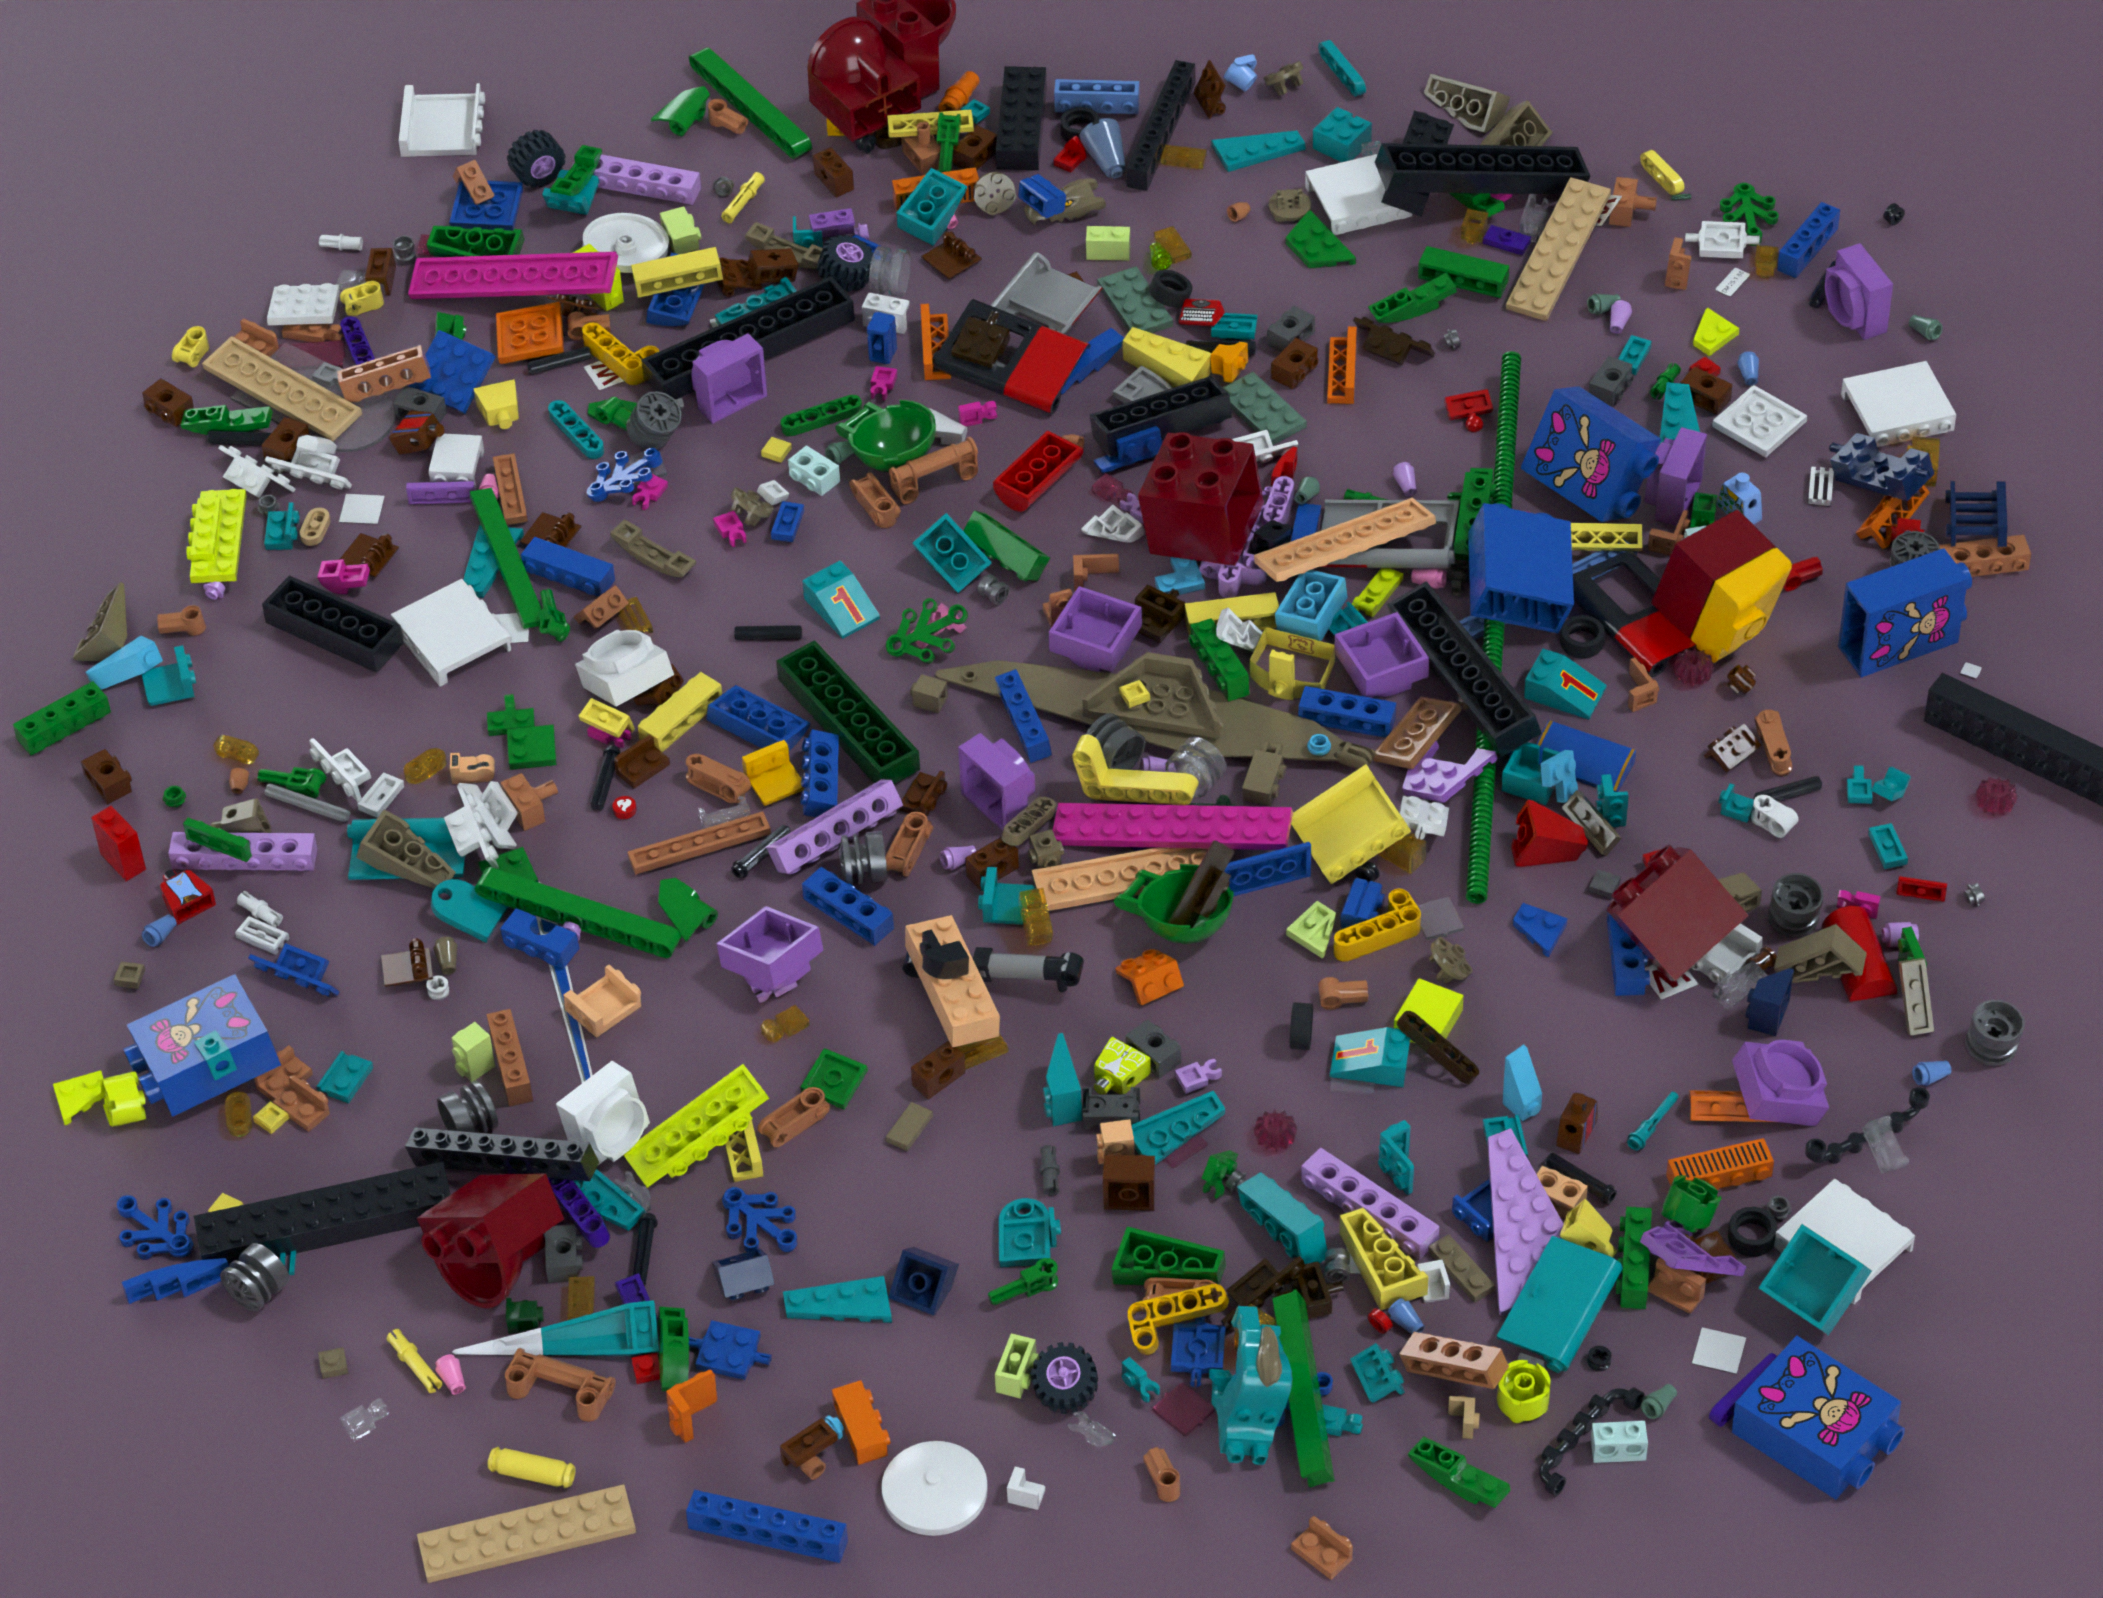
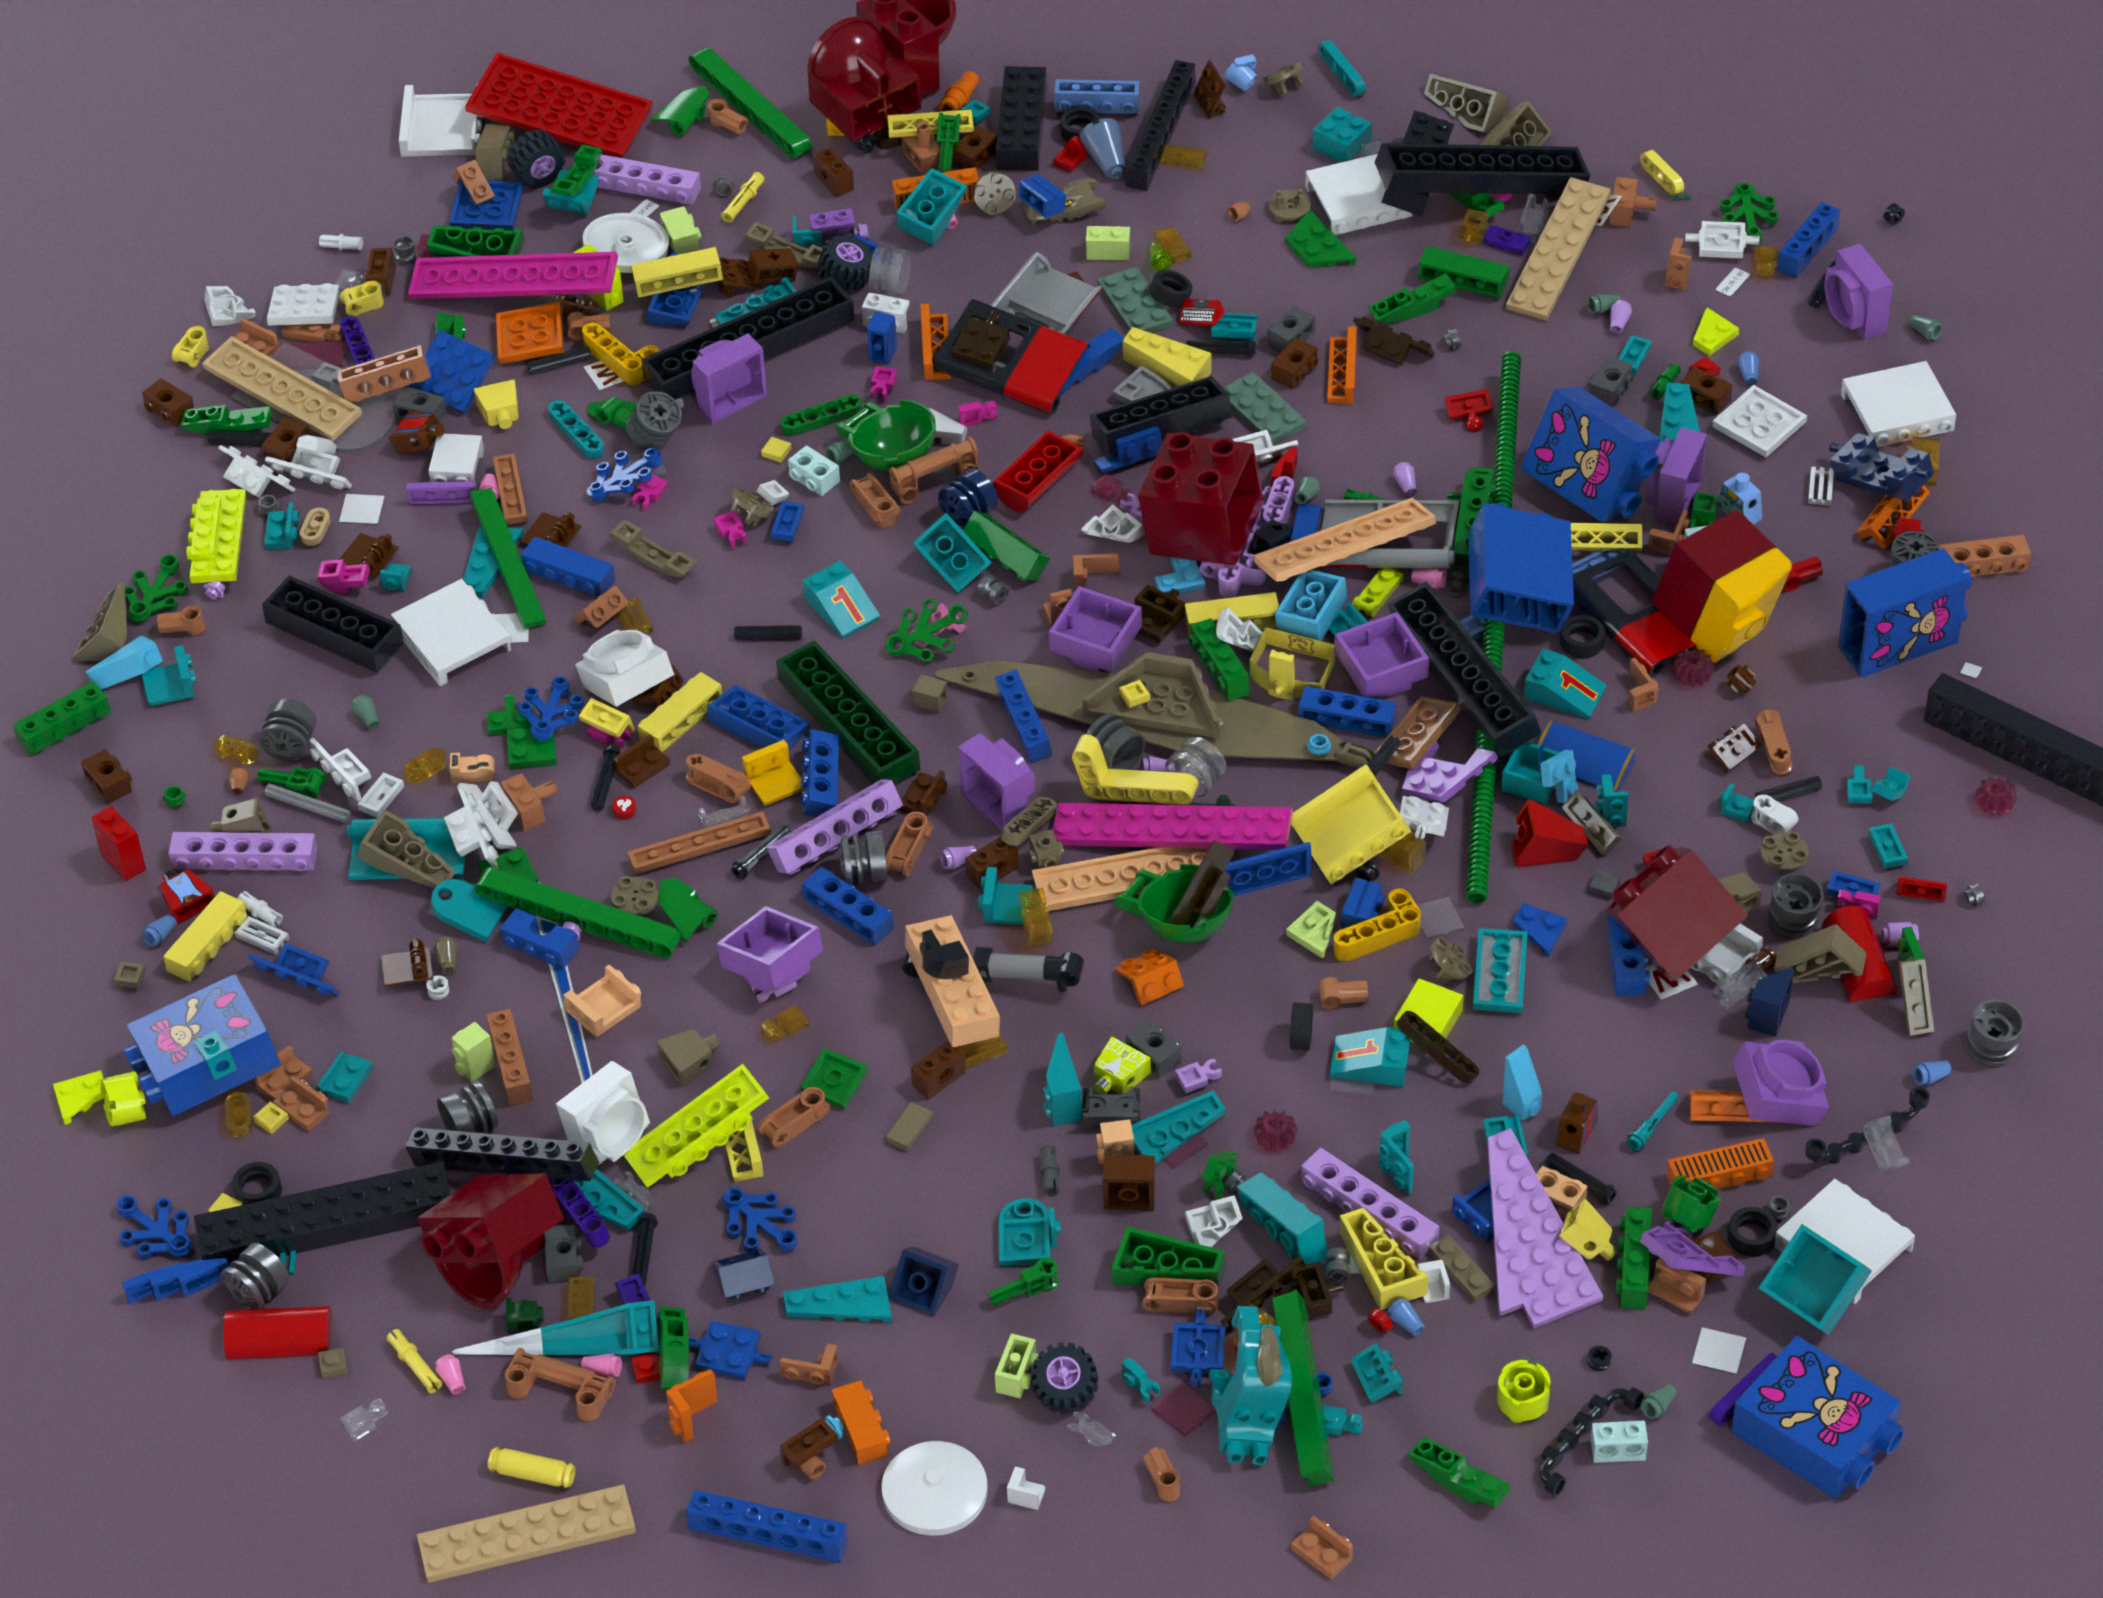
green plate [183,817,252,862] -> none
green connector [538,588,570,642] -> none
reddish brown hinge [921,231,982,279] -> none
yellow beam [1127,1284,1229,1355] -> none
teal wing [1211,130,1306,172] -> none
light orange brick [1211,342,1248,383] -> none
dark tan brick [1242,740,1287,807] -> none
nougat brick [1399,1332,1509,1389] -> none
tan bracket [1448,1396,1480,1439] -> none
teal door [1496,1236,1623,1373] -> none
dark blue fence [1945,481,2008,547] -> none
none -> green plant [125,554,188,622]
none -> light yellow brick [163,891,247,982]
none -> white slope [204,286,256,326]
none -> red brick [223,1306,332,1359]
none -> black tyre [232,1162,282,1205]
none -> dark grey wheel [258,699,317,761]
none -> sand green cone [352,695,380,730]
none -> teal bracket [380,563,412,592]
none -> red plate [465,52,653,159]
none -> dark tan wedge [476,124,515,181]
none -> blue plant [518,676,584,742]
none -> bright pink cone [581,1353,622,1378]
none -> dark tan plate [611,876,659,916]
none -> white sticker [630,199,659,217]
none -> dark tan torso [657,1029,720,1087]
none -> nougat bracket [779,1344,838,1385]
none -> dark blue wheel [938,468,998,529]
none -> white slope [1184,1195,1243,1247]
none -> black axle [1367,735,1401,777]
none -> teal piece [1473,928,1528,1013]
none -> dark tan plate [1760,831,1809,876]
none -> blue plate [1826,871,1881,897]

